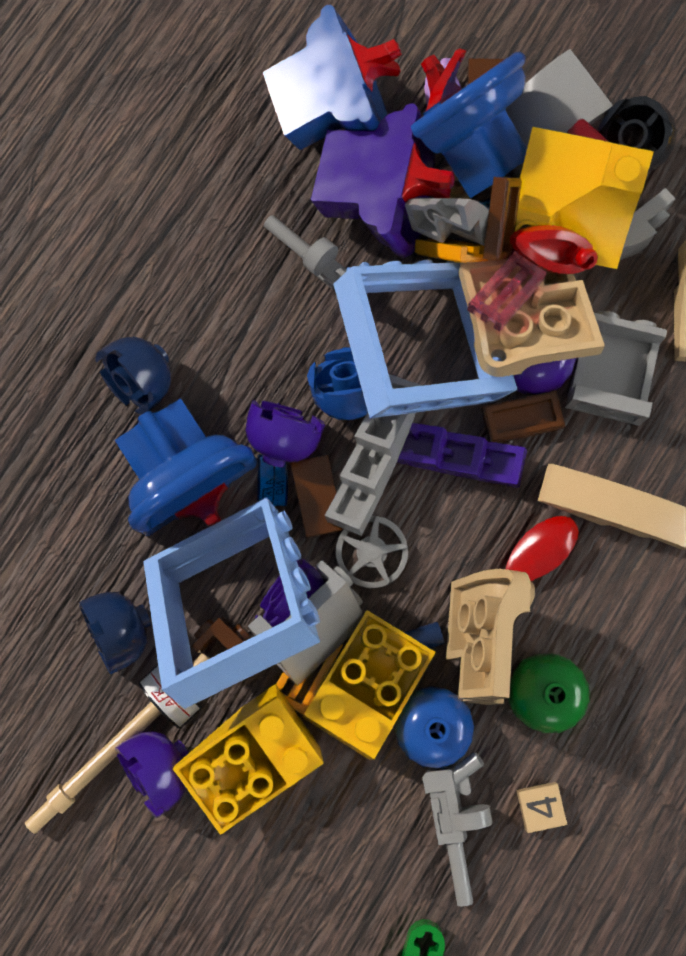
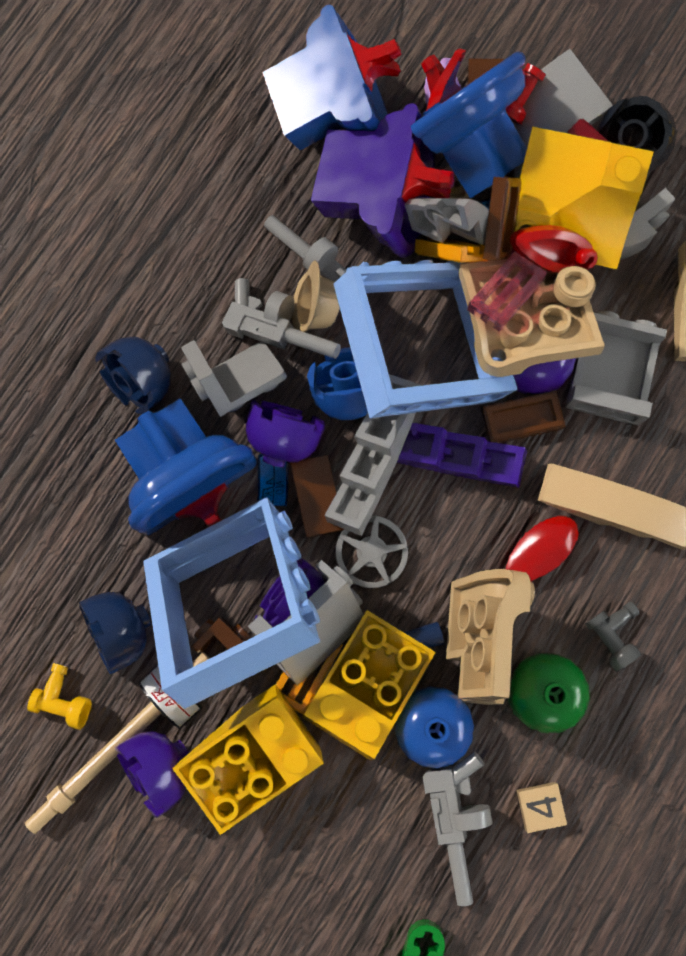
none -> yellow piece [27,663,92,730]
none -> light grey bracket [181,340,287,417]
none -> light grey piece [222,278,341,359]
none -> tan piece [292,260,340,332]
none -> red piece [506,63,546,125]
none -> tan tile [553,266,596,307]
none -> dark grey piece [585,602,642,672]

